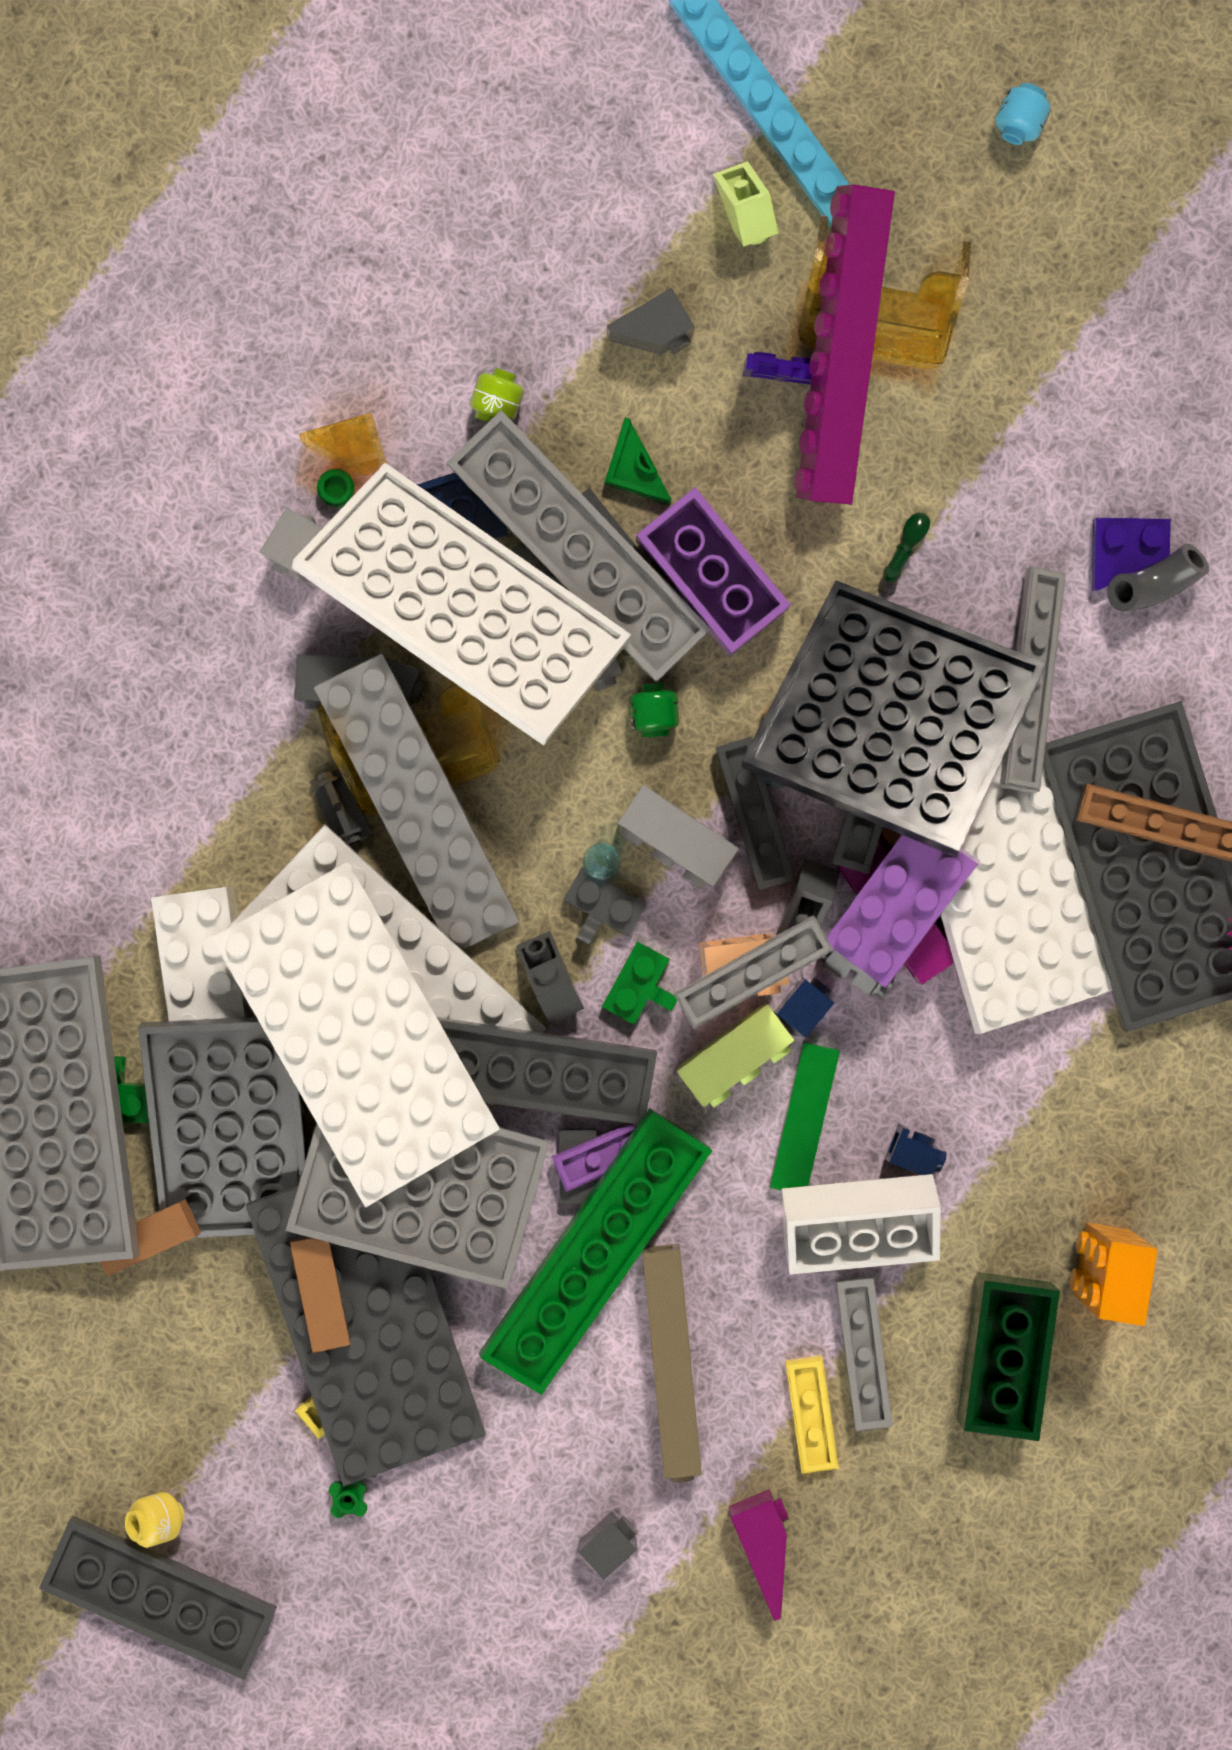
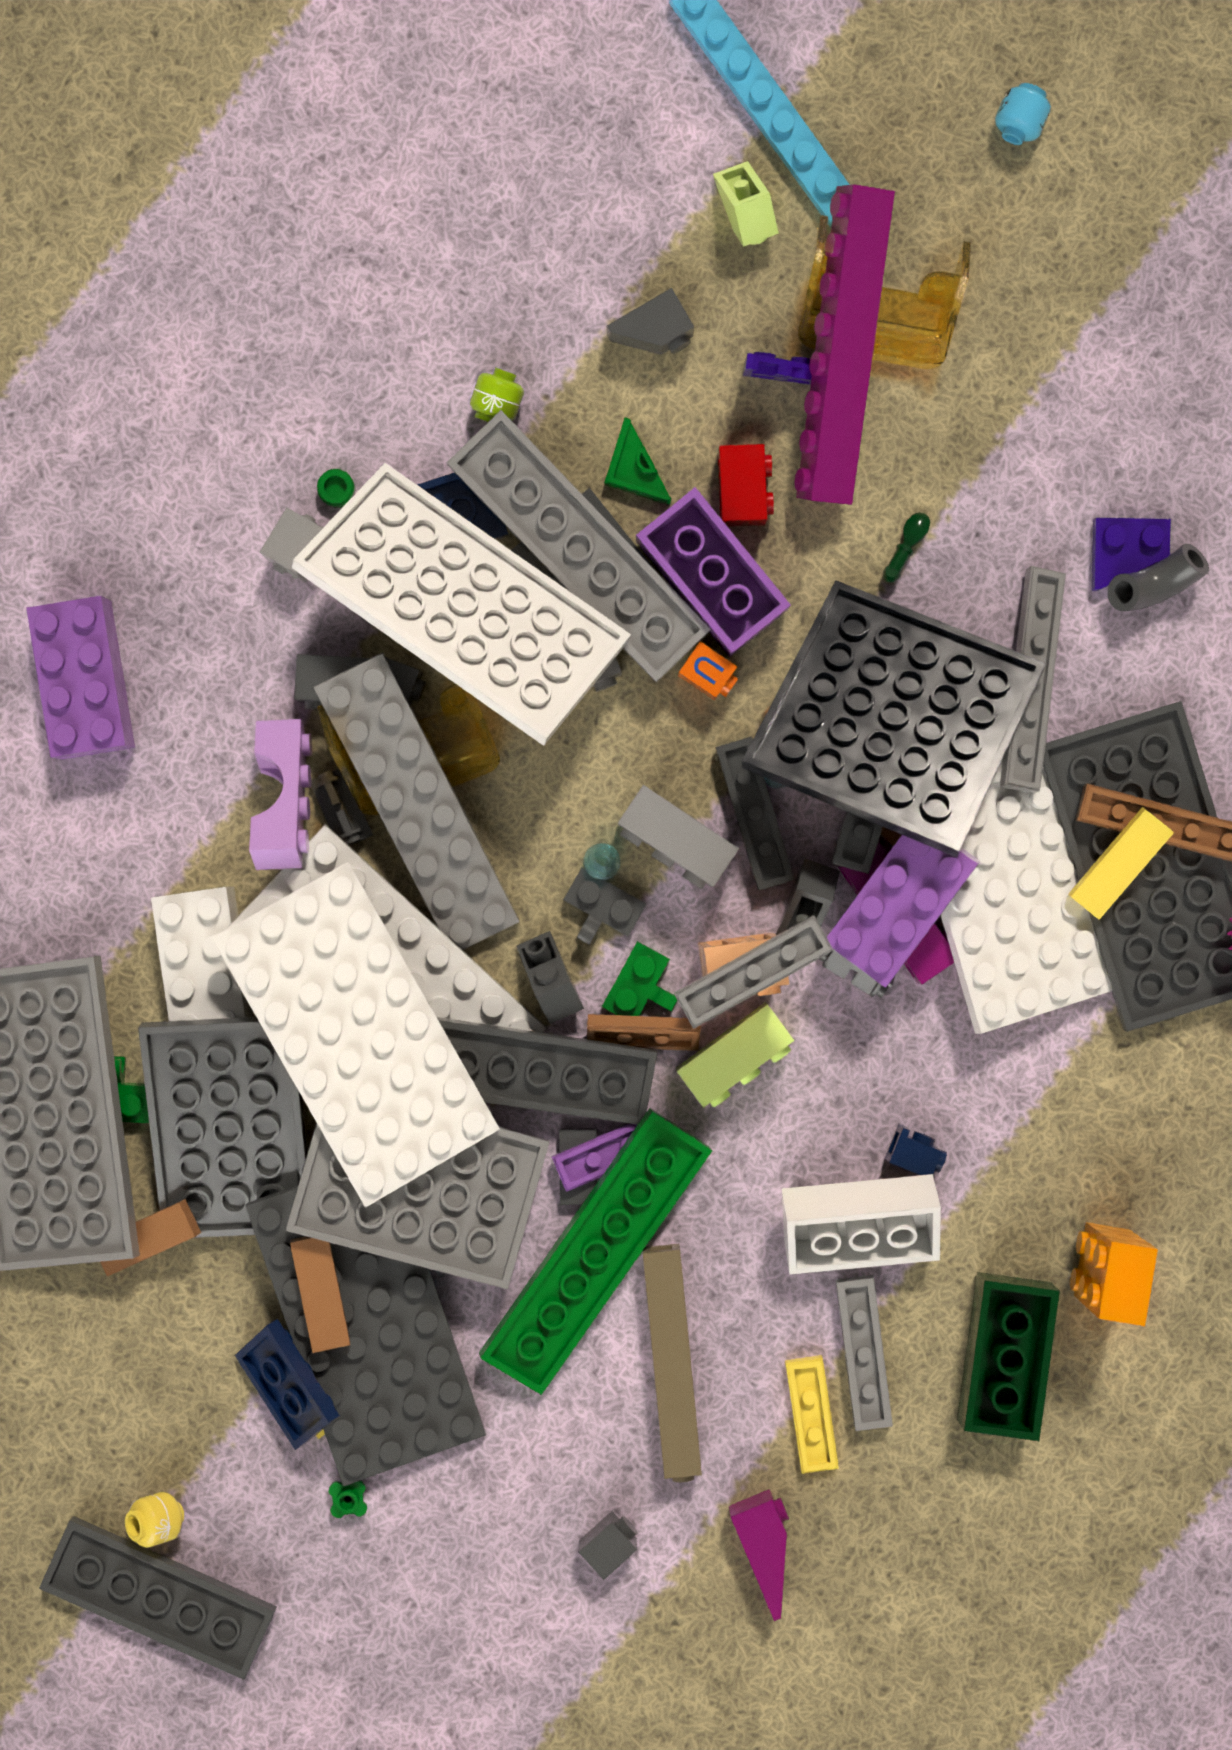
clear yellow slope [299,413,388,476] -> none
green head [629,683,680,737] -> none
green tile [769,1041,840,1190] -> none
dark blue brick [774,977,834,1038] -> none
none -> medium lavender brick [26,596,135,760]
none -> dark blue plate [235,1319,340,1450]
none -> lavender arch [249,719,313,870]
none -> medium nougat tile [587,1014,701,1051]
none -> orange brick [678,641,738,701]
none -> red brick [718,444,774,527]
none -> light yellow tile [1068,807,1174,920]

